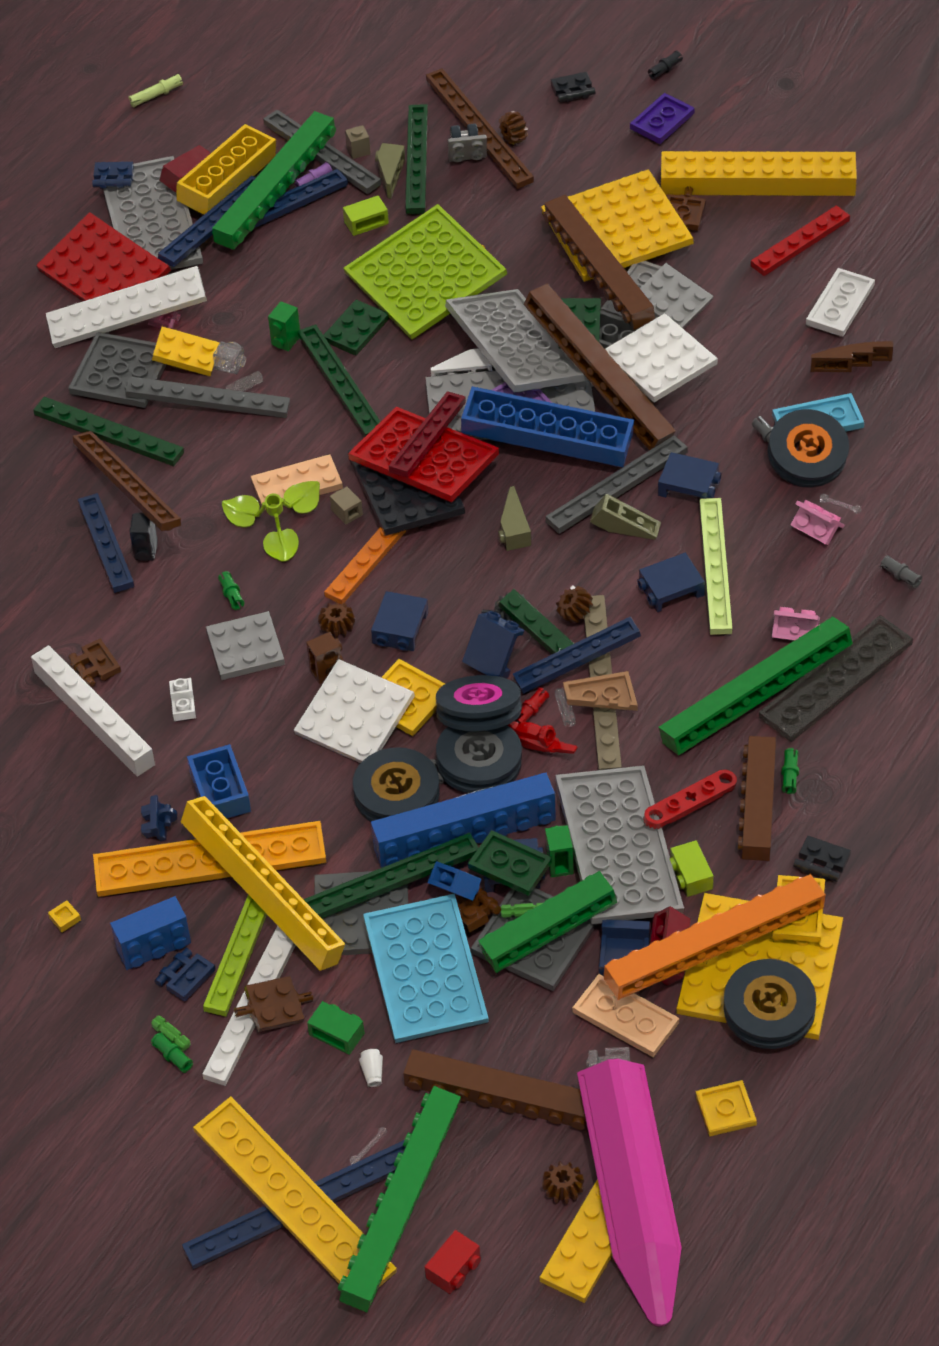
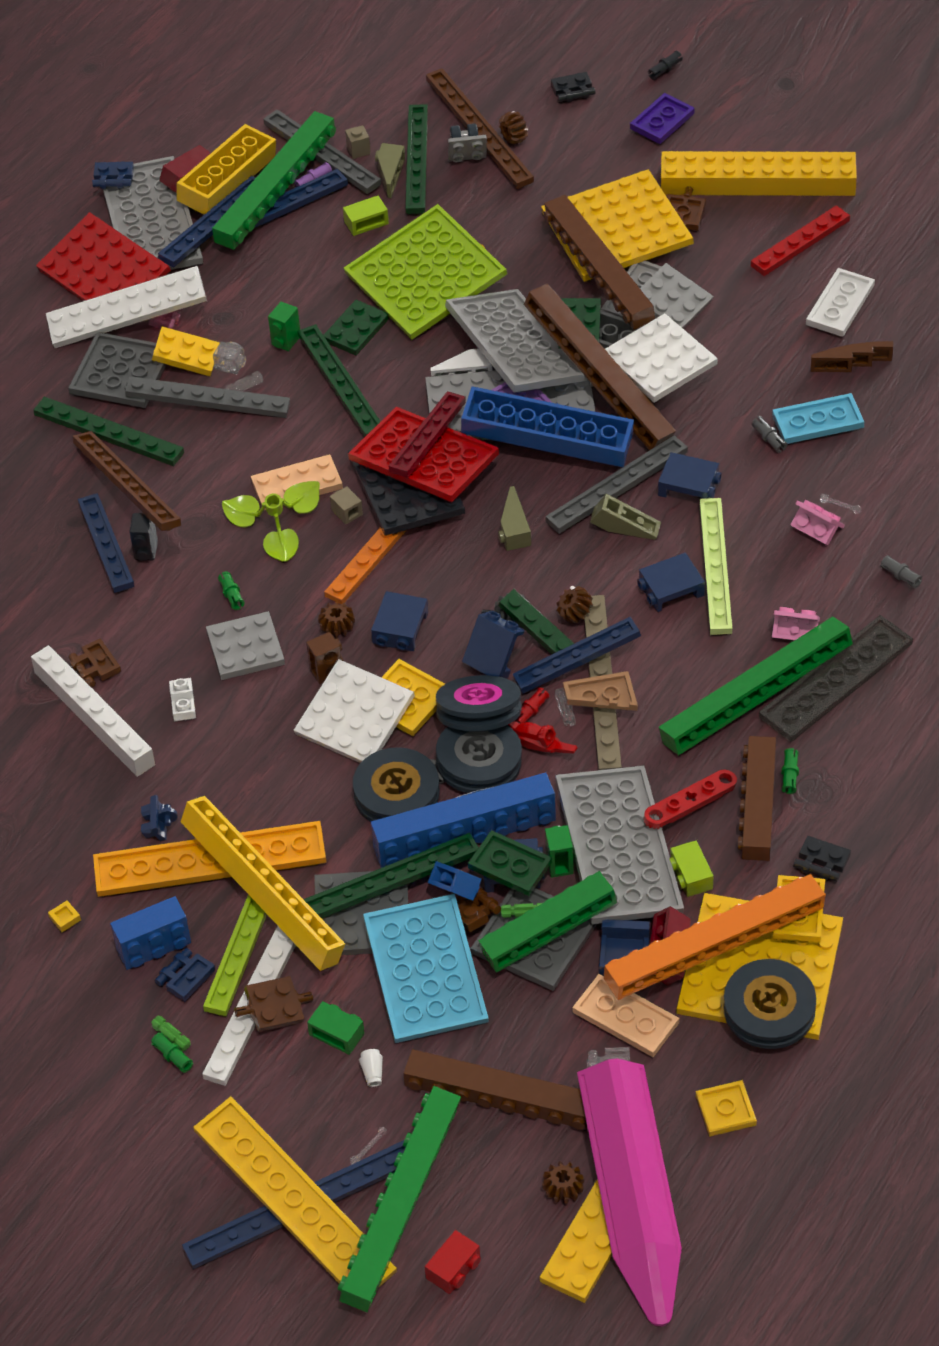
yellowish green pin [128,74,183,107] -> none
blue brick [187,744,251,819] -> none
black wheel [767,409,849,487] -> none

